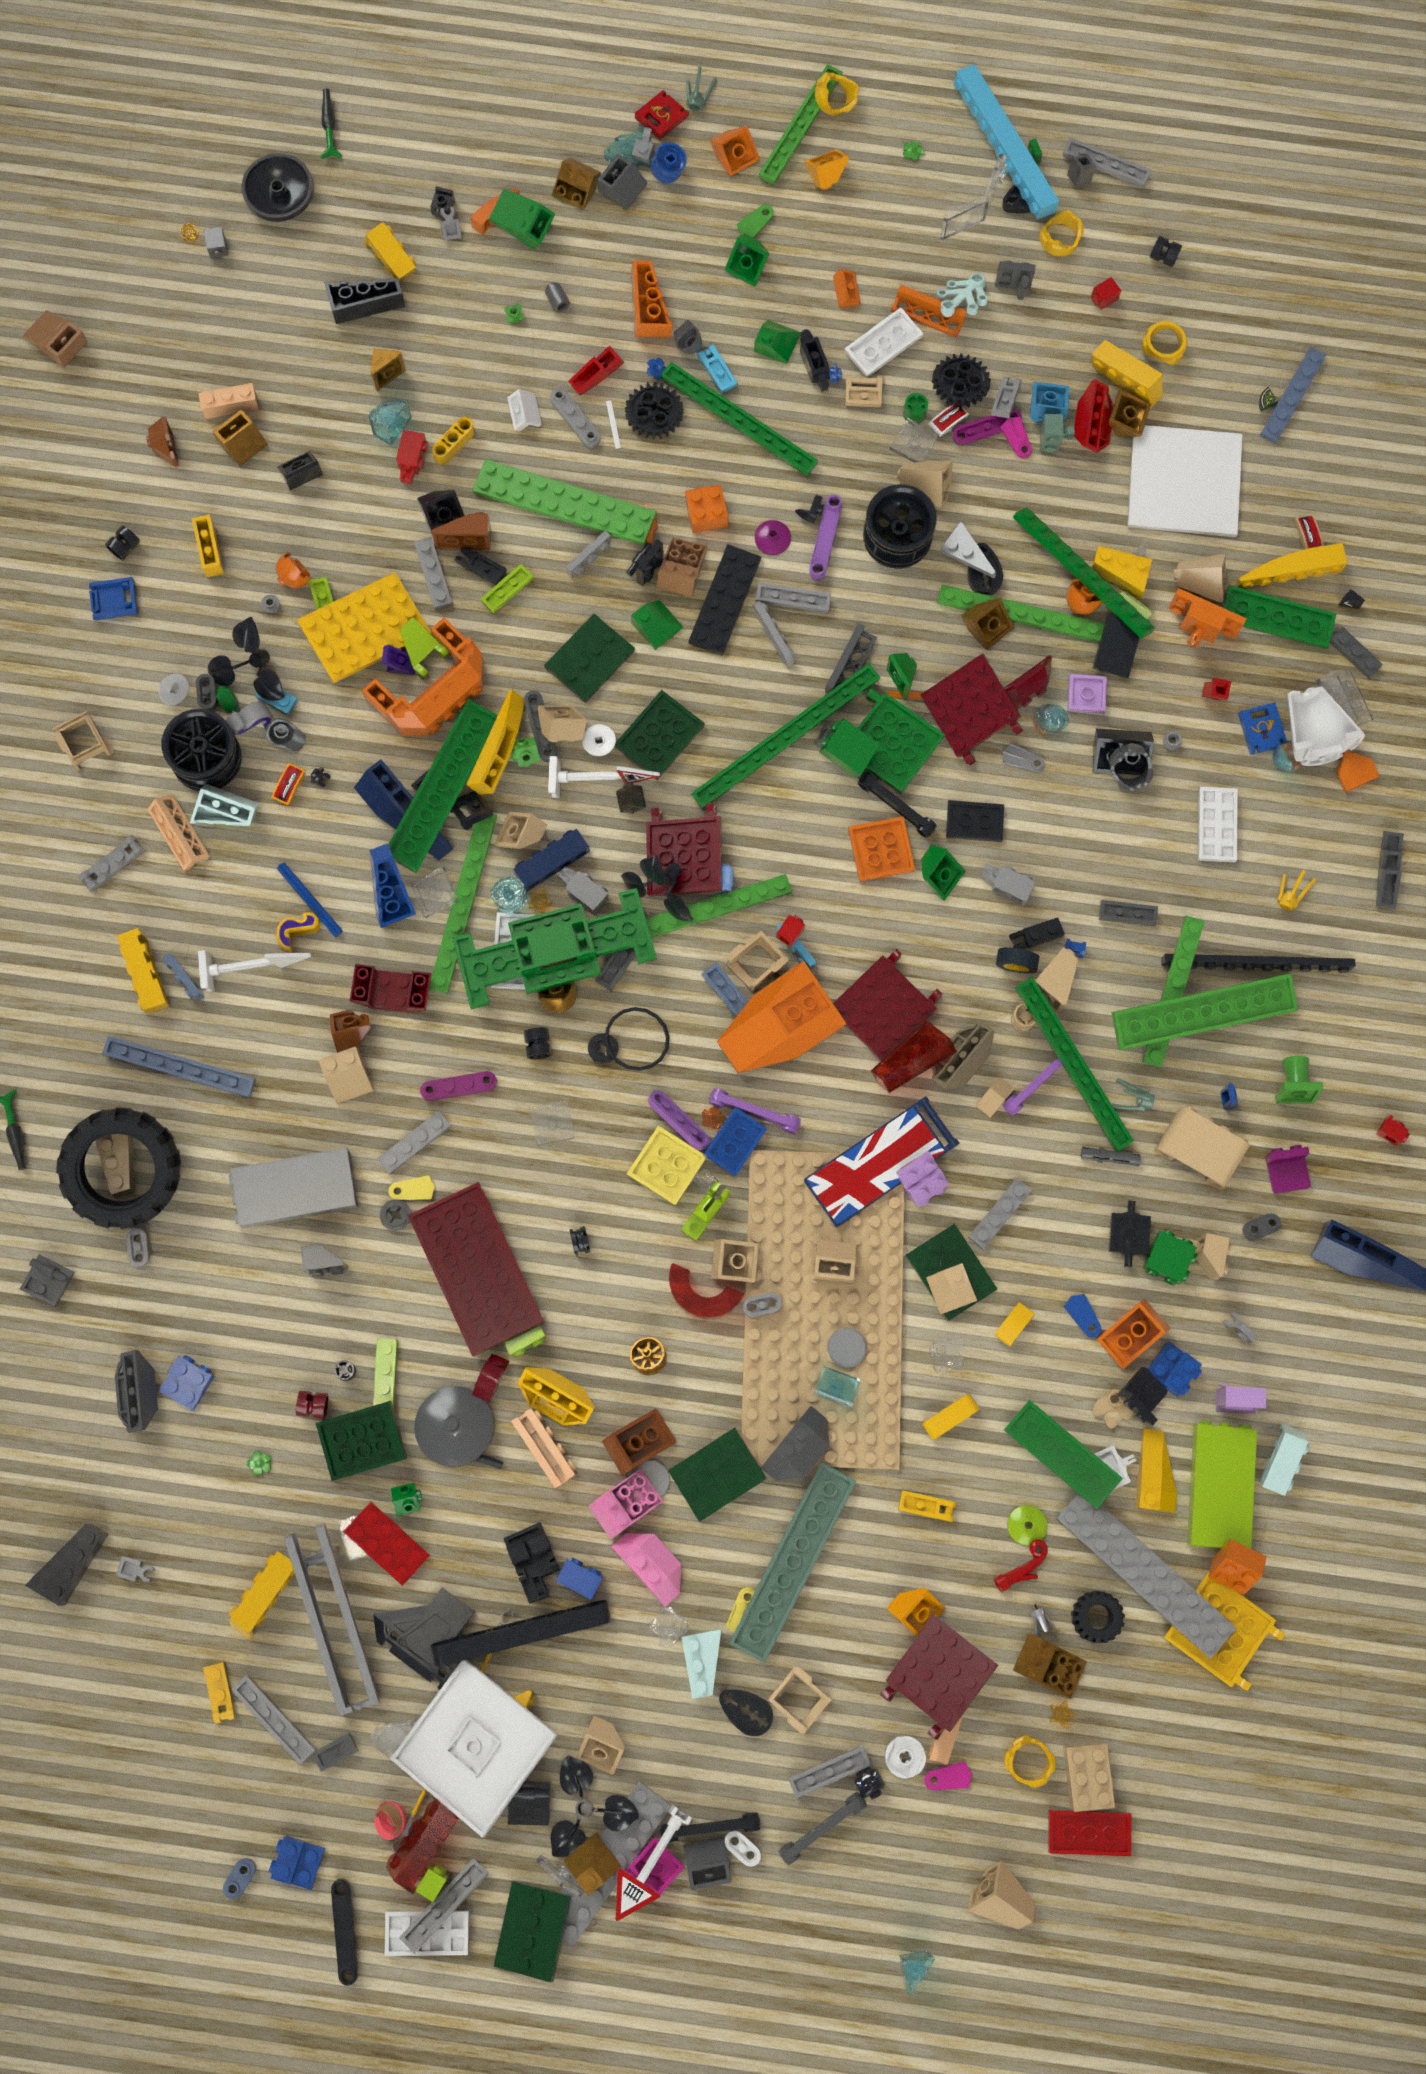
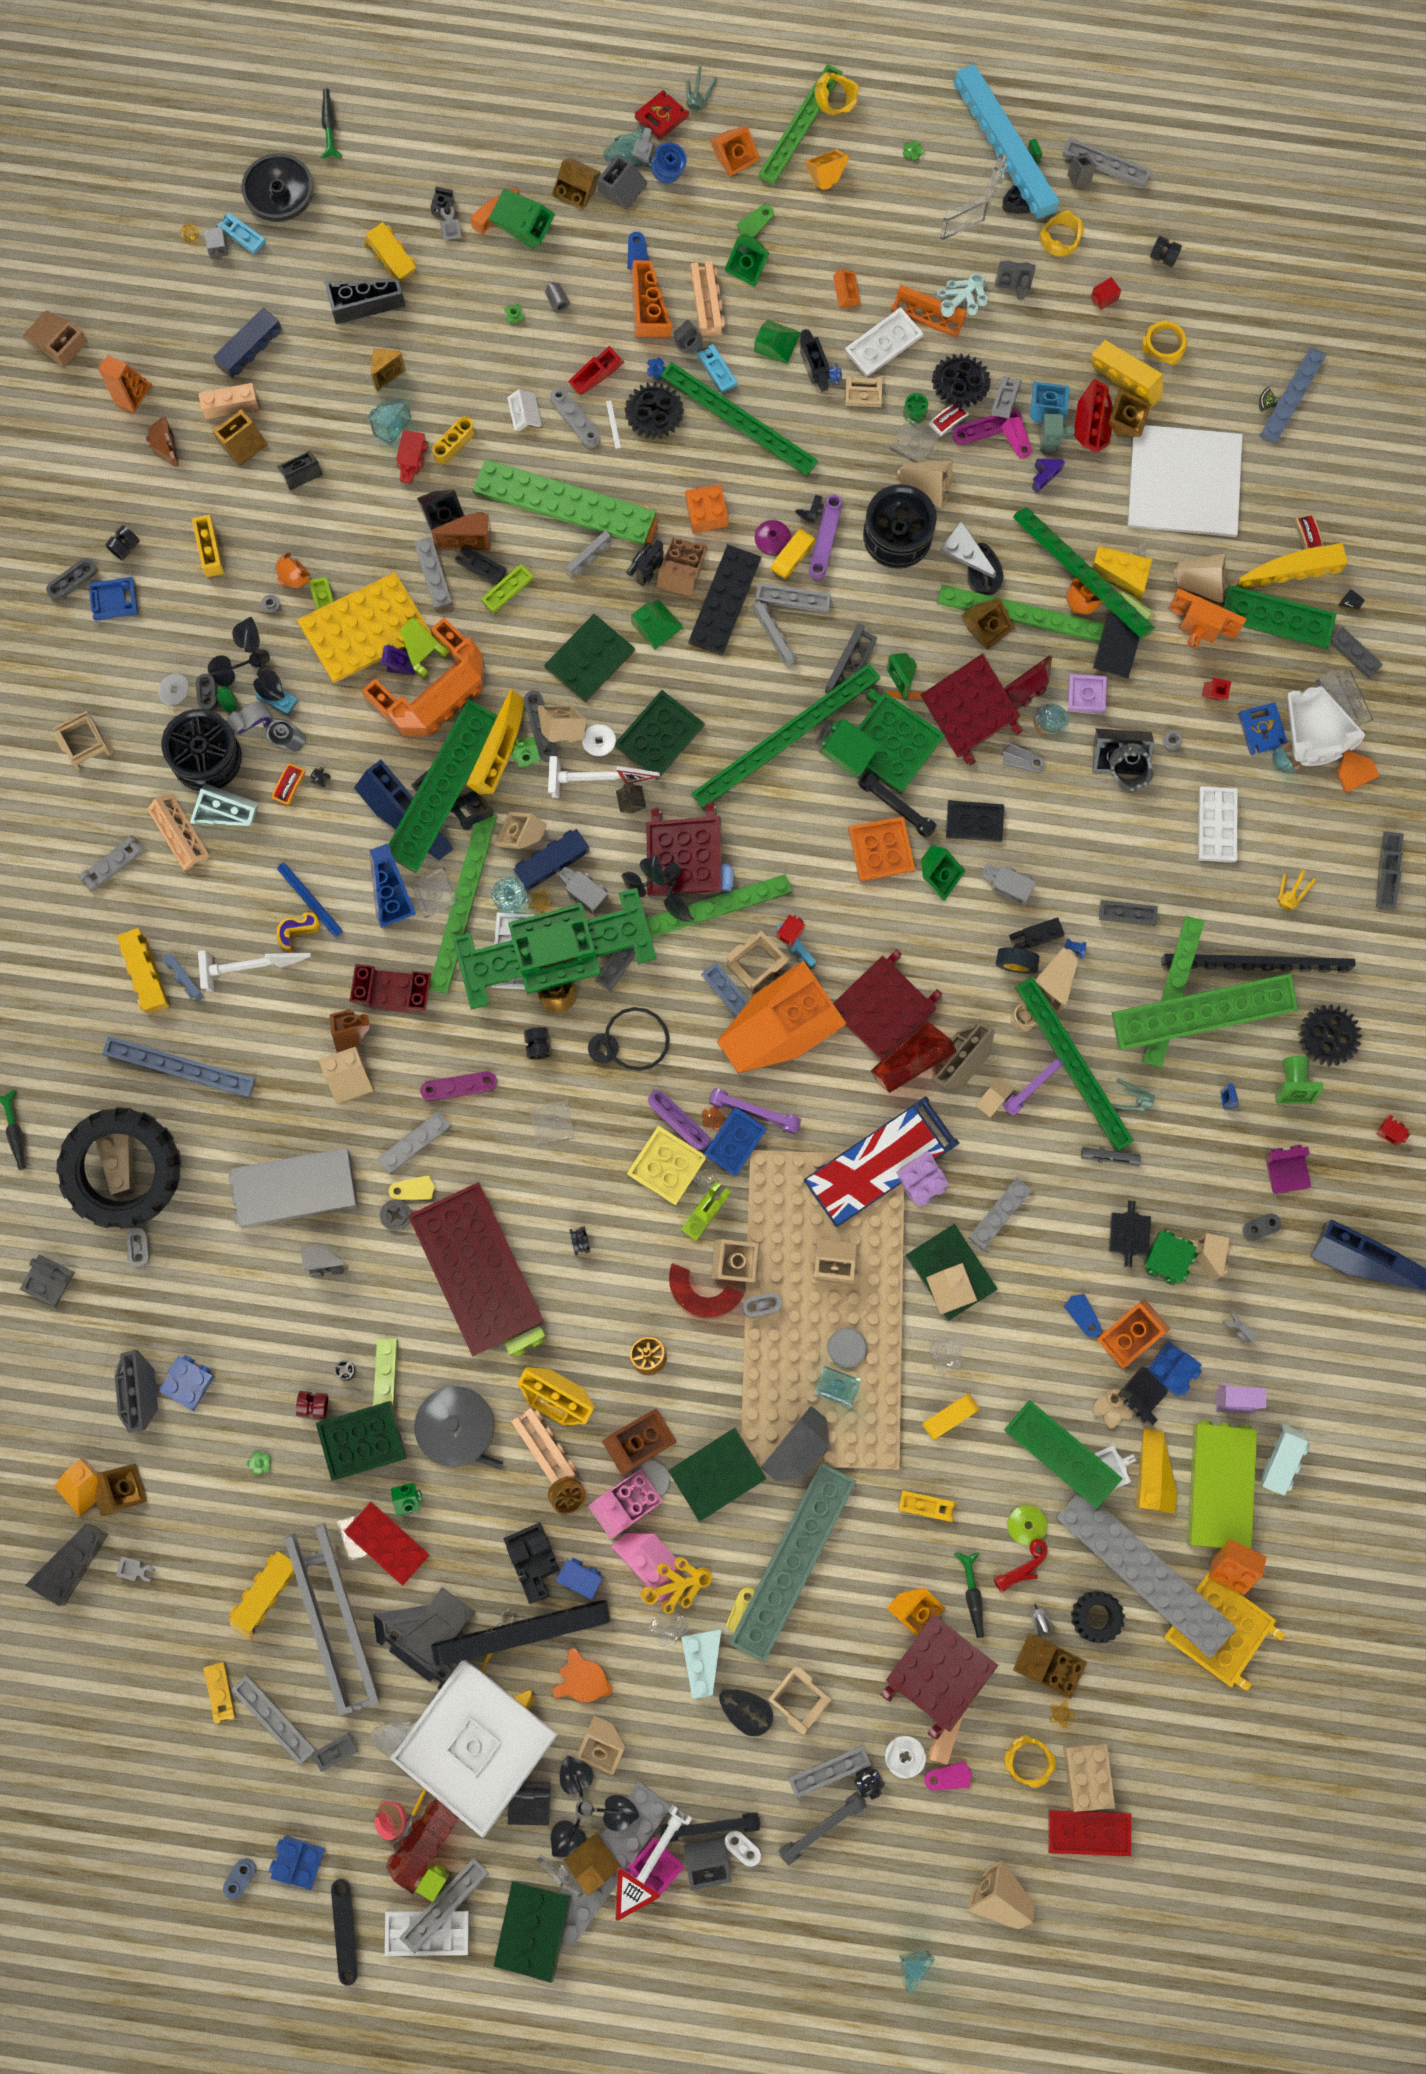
dark red brick [472,1353,510,1403] -> none
yellow slope [994,1302,1035,1347] -> none
tan windscreen [1154,1106,1250,1191] -> none
none -> dark grey plate [46,559,97,600]
none -> light orange slope [54,1459,99,1517]
none -> pearl gold slope [95,1463,147,1517]
none -> orange wedge [99,355,152,414]
none -> dark blue brick [213,307,282,378]
none -> medium azure plate [216,213,266,255]
none -> pearl gold wheel [548,1476,586,1514]
none -> orange tile [552,1648,612,1702]
none -> blue piece [627,232,648,270]
none -> yellow plant [641,1557,712,1614]
none -> light nougat brick [691,261,725,337]
none -> yellow beam [770,528,816,580]
none -> pearl dark grey piece [954,1552,984,1638]
none -> dark purple slope [1032,459,1065,493]
none -> black gear [1298,1004,1362,1067]

